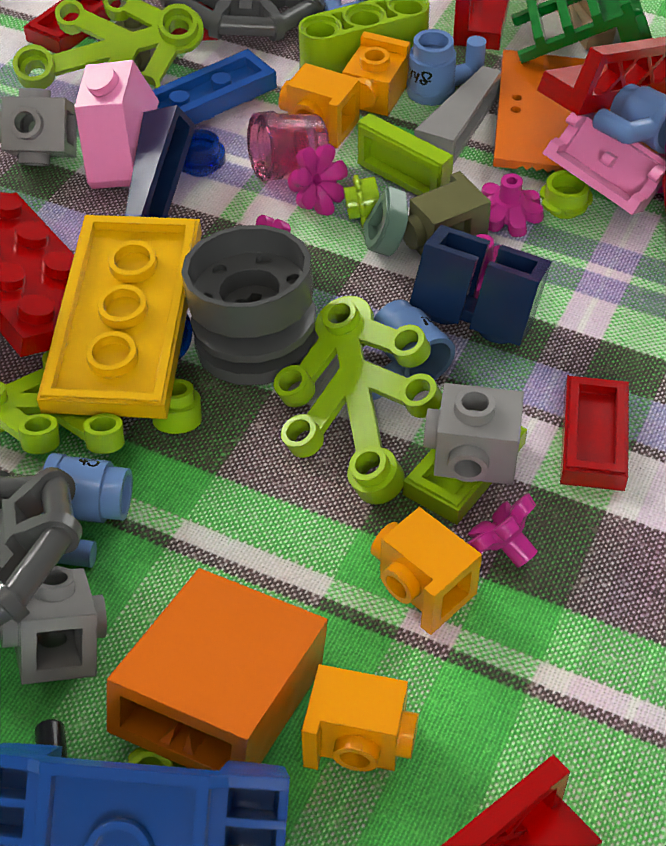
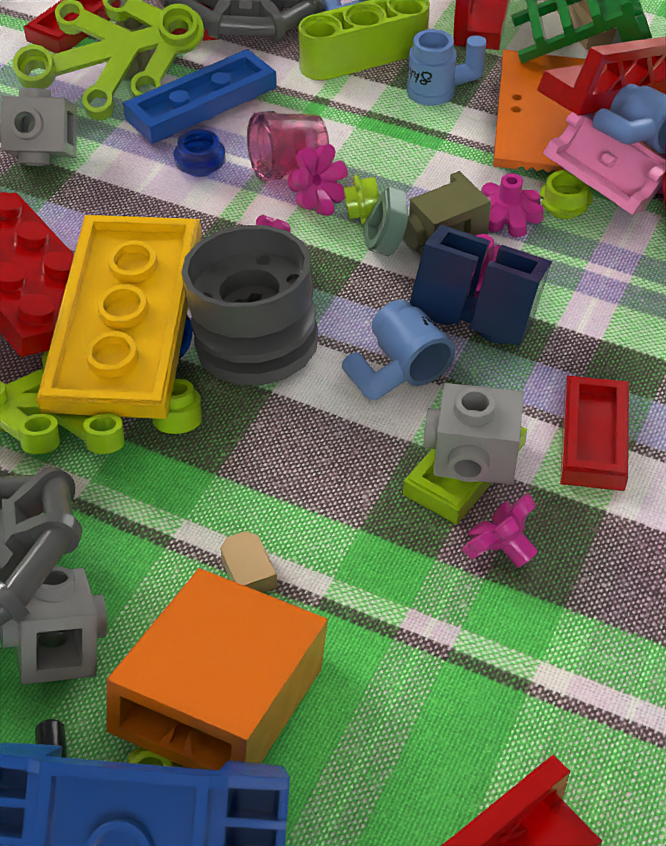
medium blue piece [41,453,133,568] -> none
bright pink slope [74,60,159,189] -> none
dark blue piece [125,105,196,218] -> none
lime plant [273,296,442,505] -> none
light orange brick [278,63,360,149] -> none
light orange brick [301,664,419,772] -> none
light orange brick [342,31,410,116] -> none
lime tile [357,113,454,196] -> none
light orange brick [371,506,482,635] -> none
light grey piece [414,66,501,164] -> none
none -> tan piece [220,531,278,593]

